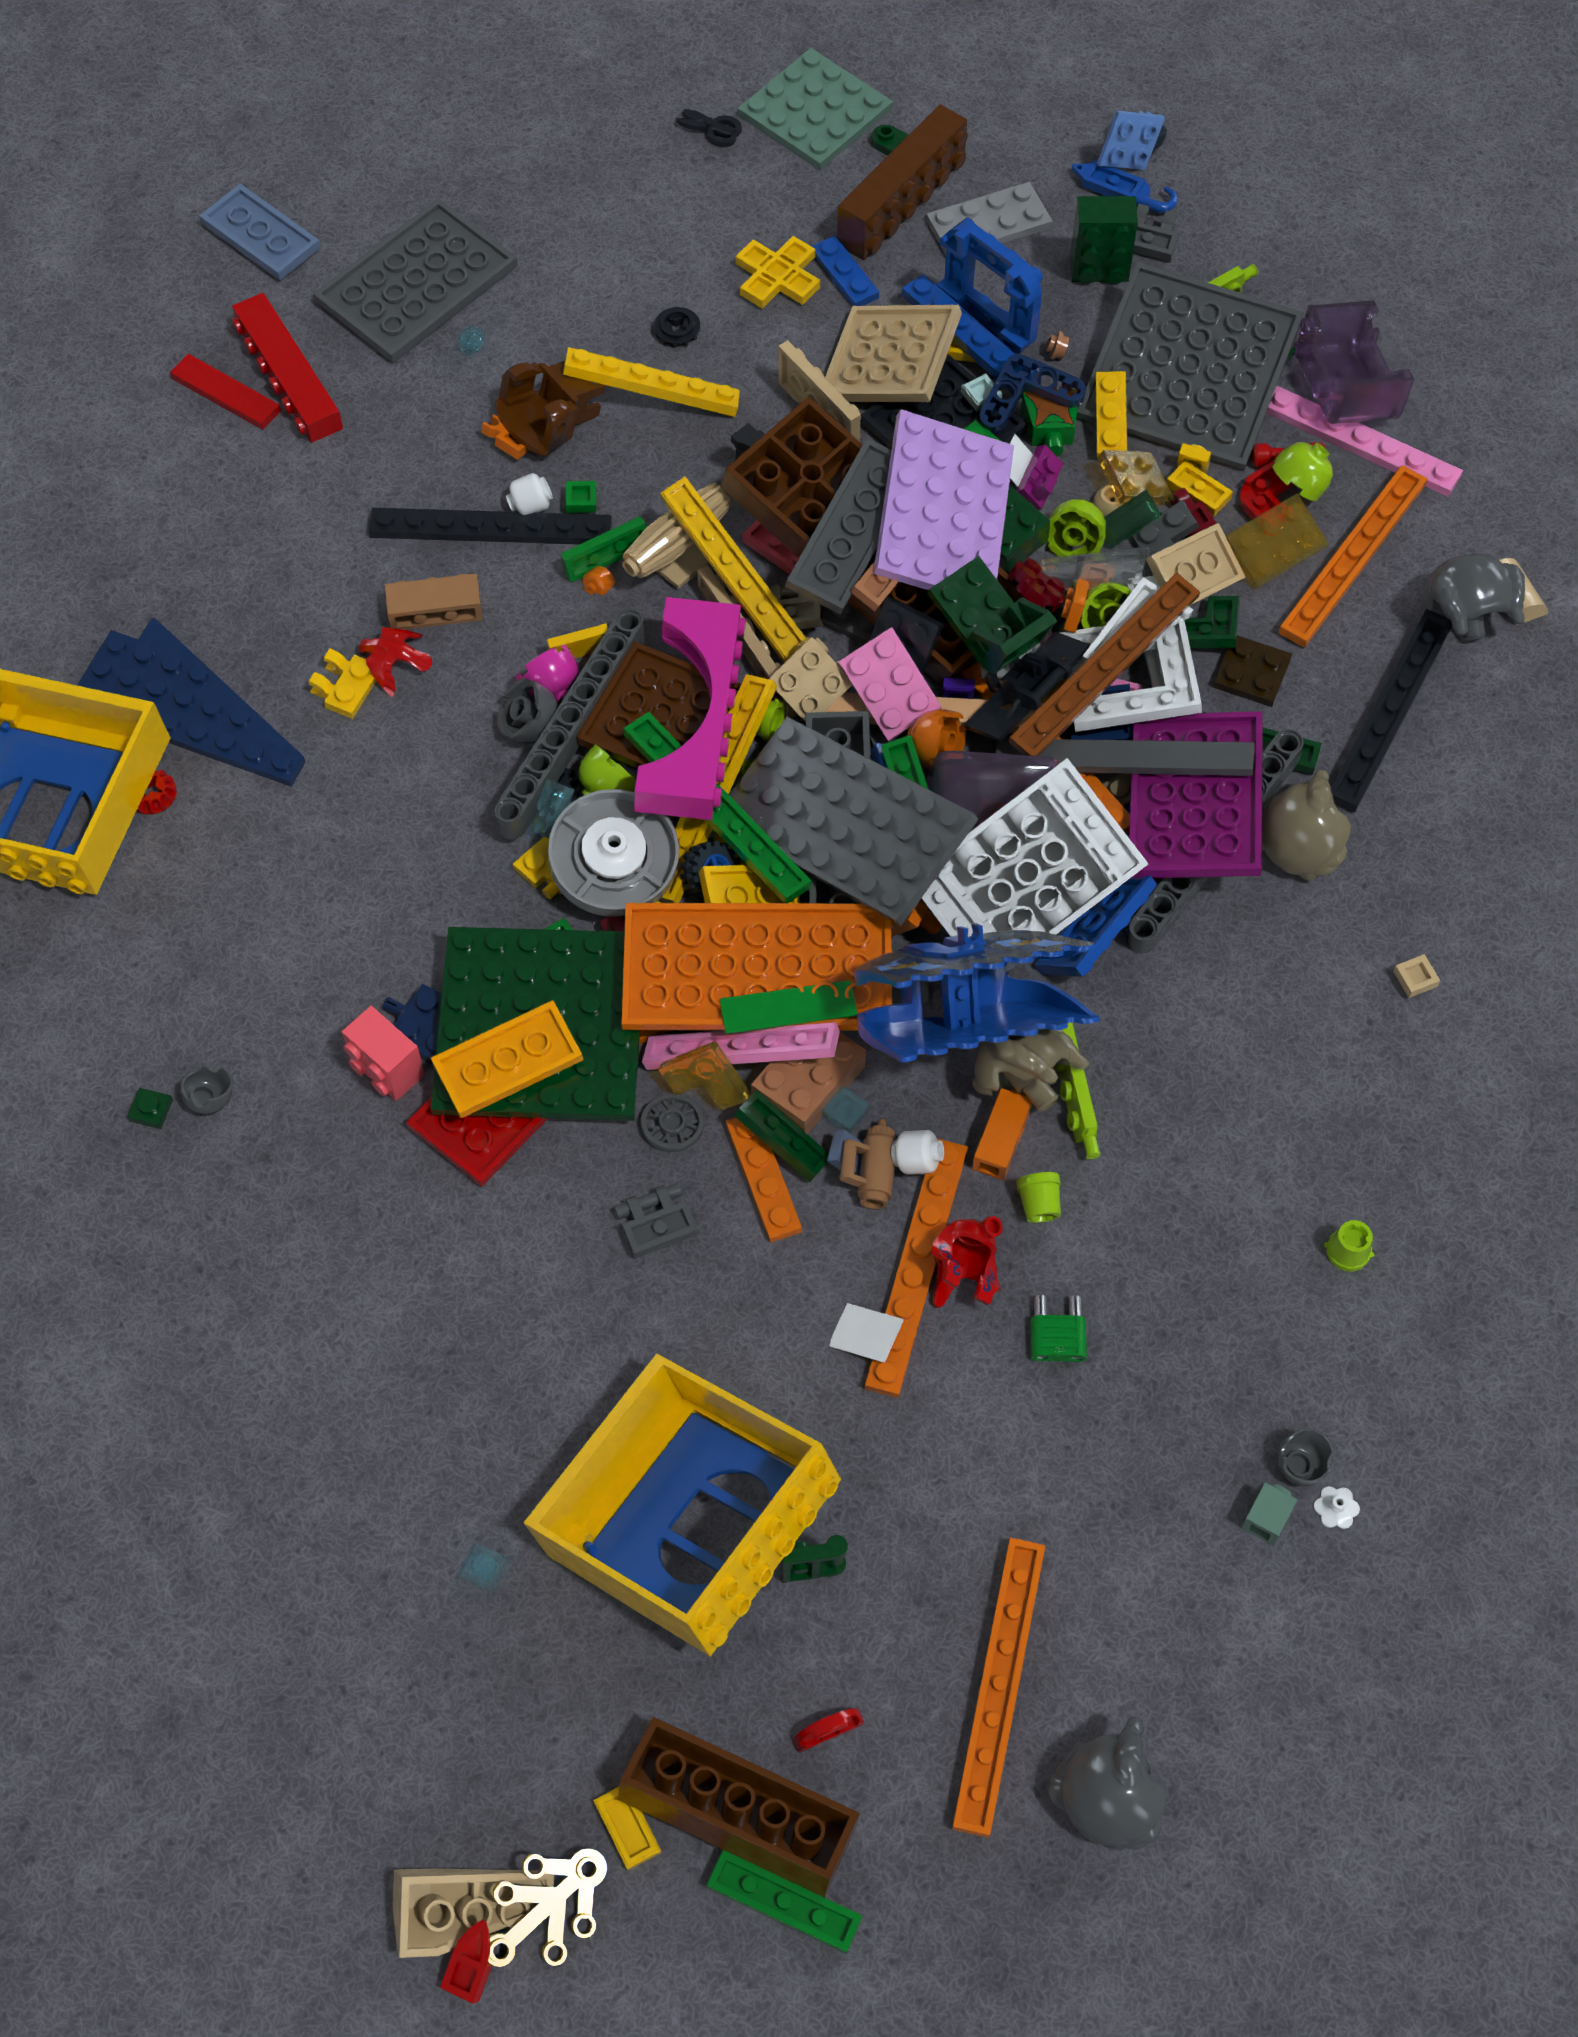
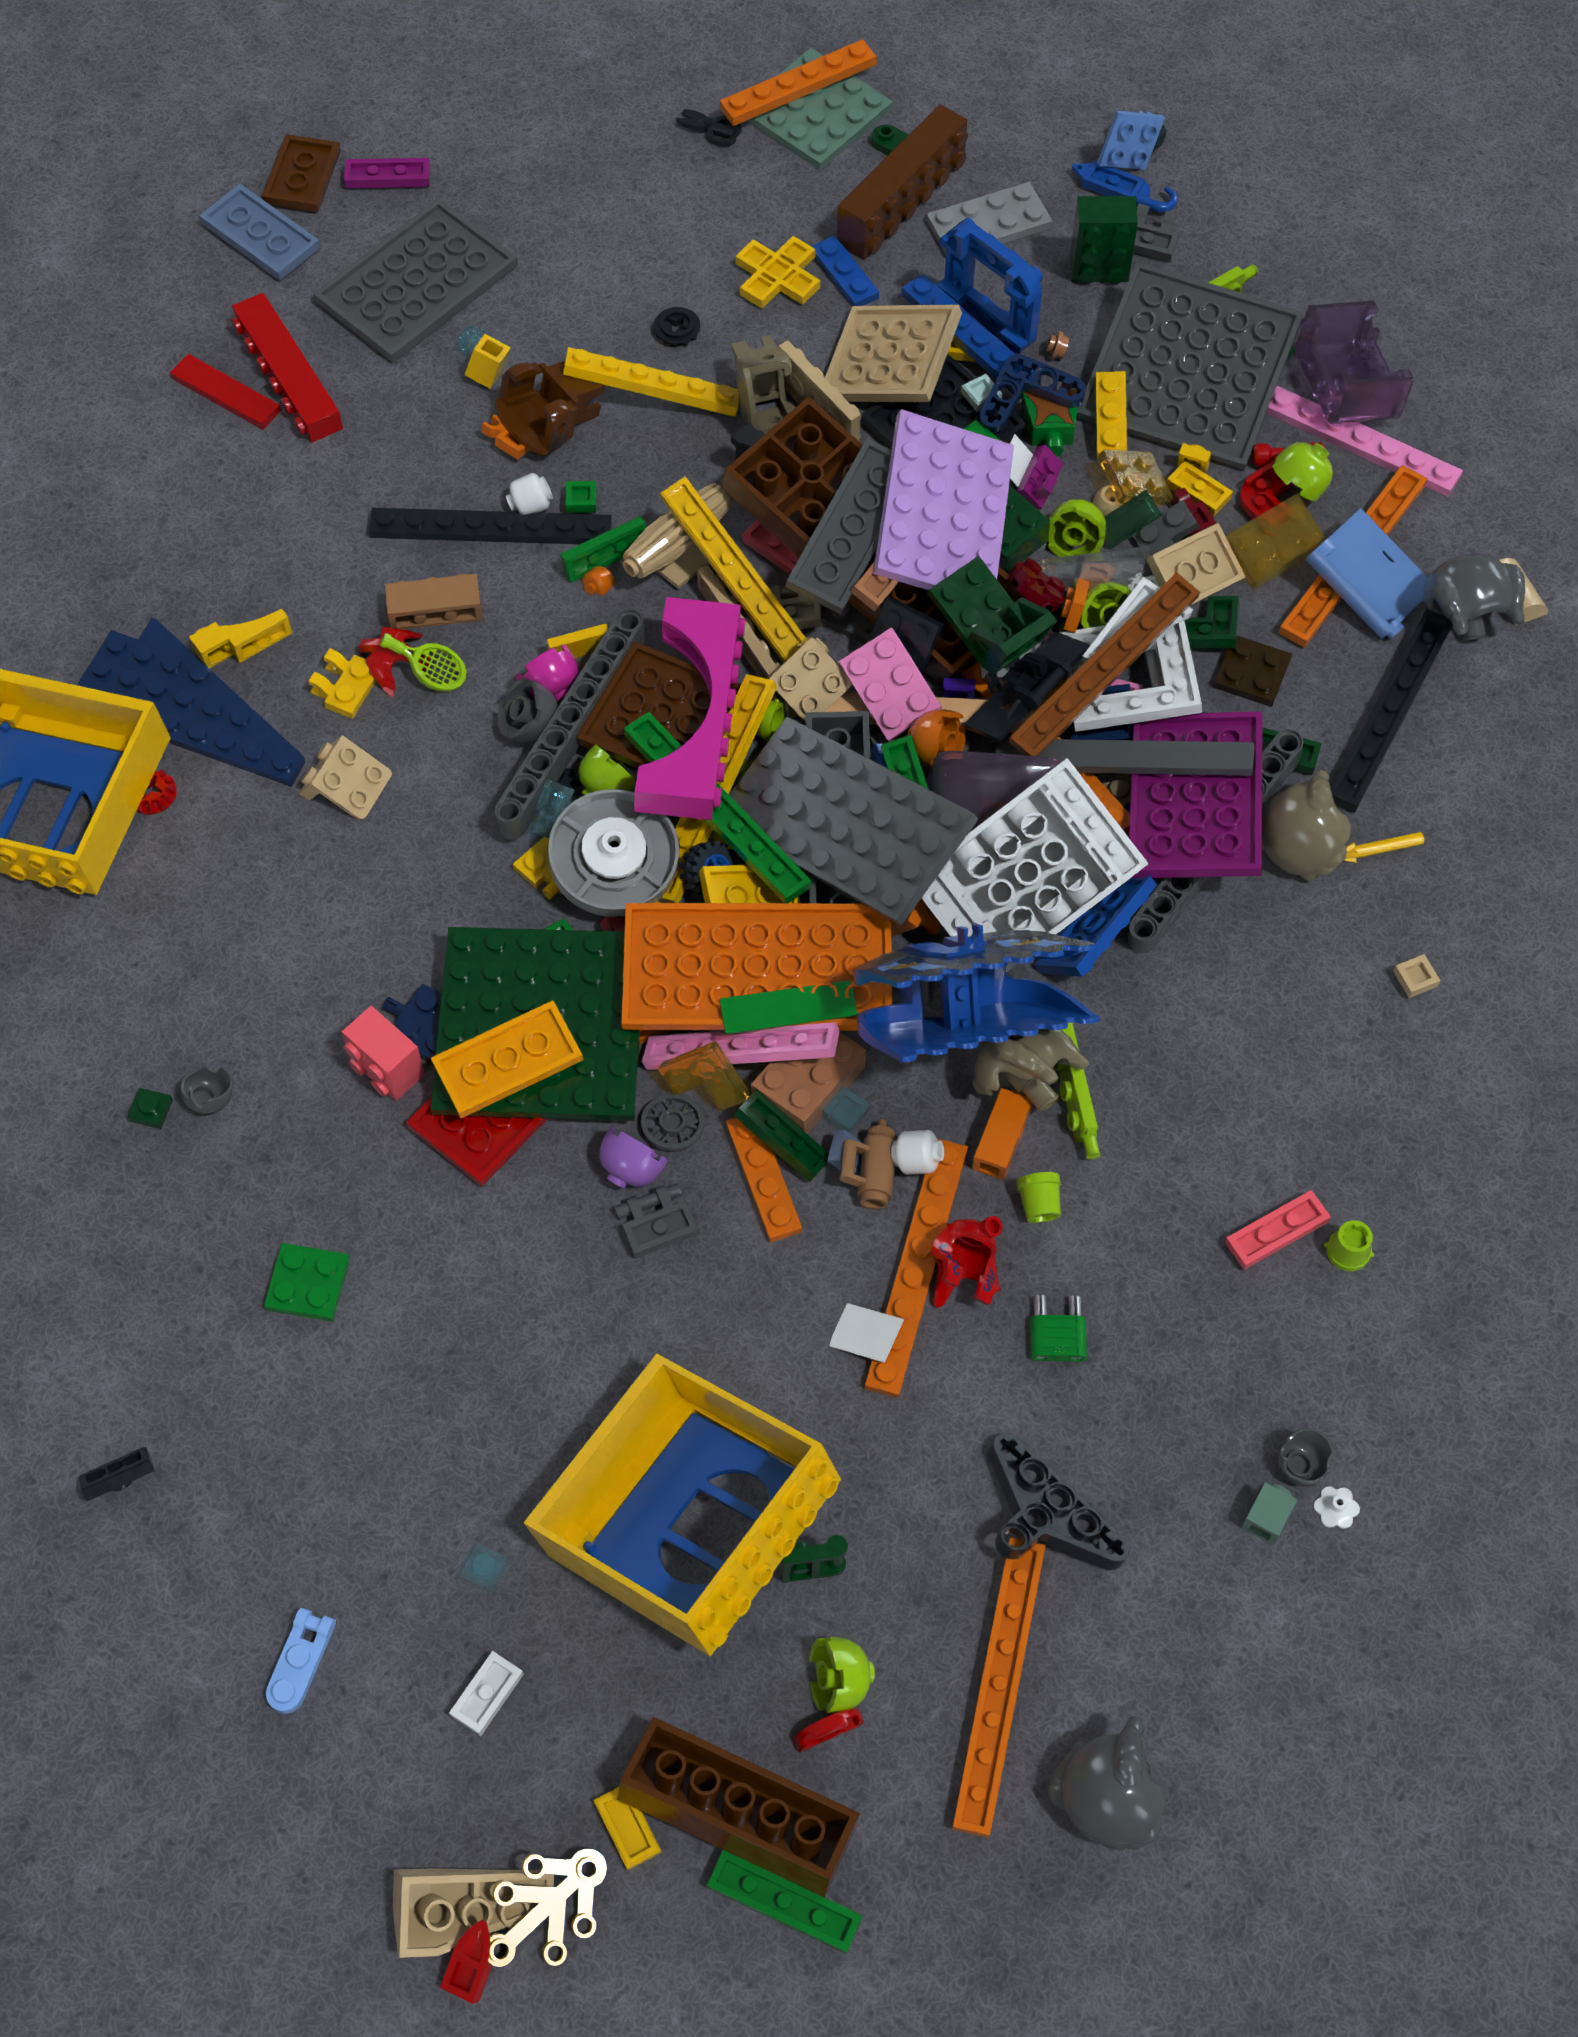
none -> black plate [79,1447,155,1501]
none -> yellow slope [189,608,292,668]
none -> reddish brown plate [262,134,341,212]
none -> green plate [264,1243,350,1322]
none -> light blue plate [266,1608,336,1714]
none -> tan bracket [299,735,392,820]
none -> magenta plate [344,158,431,188]
none -> lime piece [379,633,467,692]
none -> white plate [449,1651,524,1737]
none -> yellow brick [465,334,511,389]
none -> medium lavender cylinder [599,1126,669,1189]
none -> orange plate [719,39,877,126]
none -> dark tan piece [731,335,795,434]
none -> lime cylinder [809,1637,875,1713]
none -> black beam [988,1433,1130,1570]
none -> coral plate [1225,1190,1331,1270]
none -> medium blue door [1305,508,1428,640]
none -> yellow piece [1344,832,1424,863]

